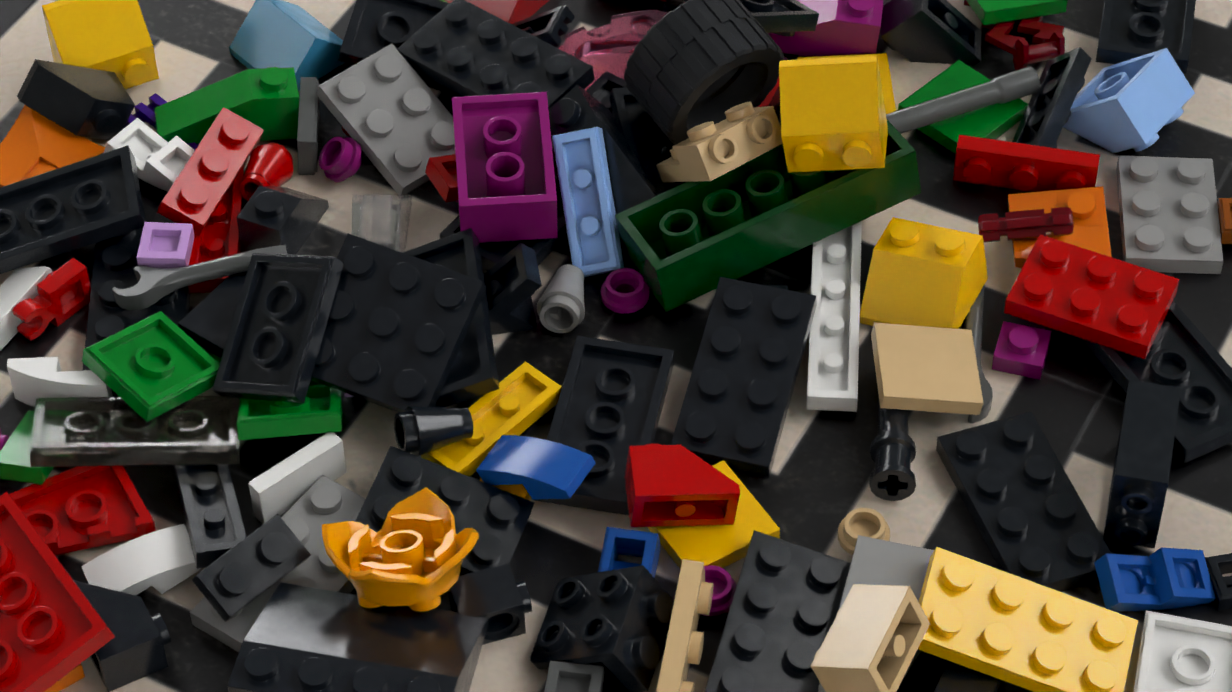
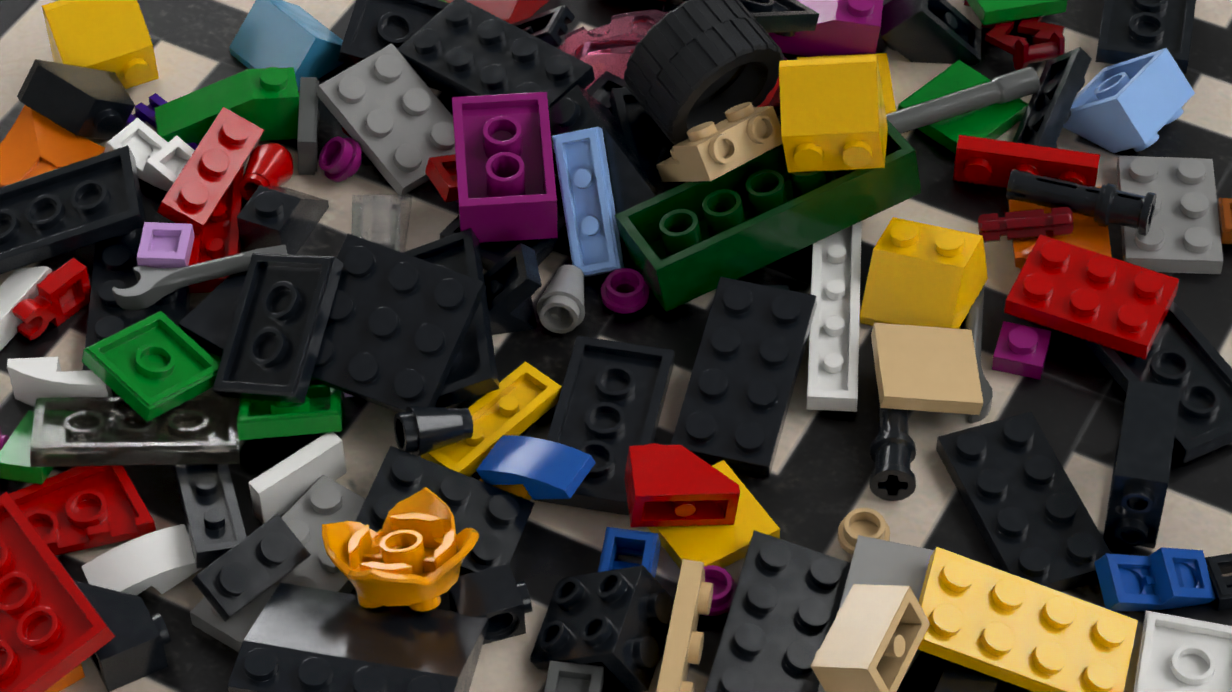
none -> black pin [1006,169,1157,236]

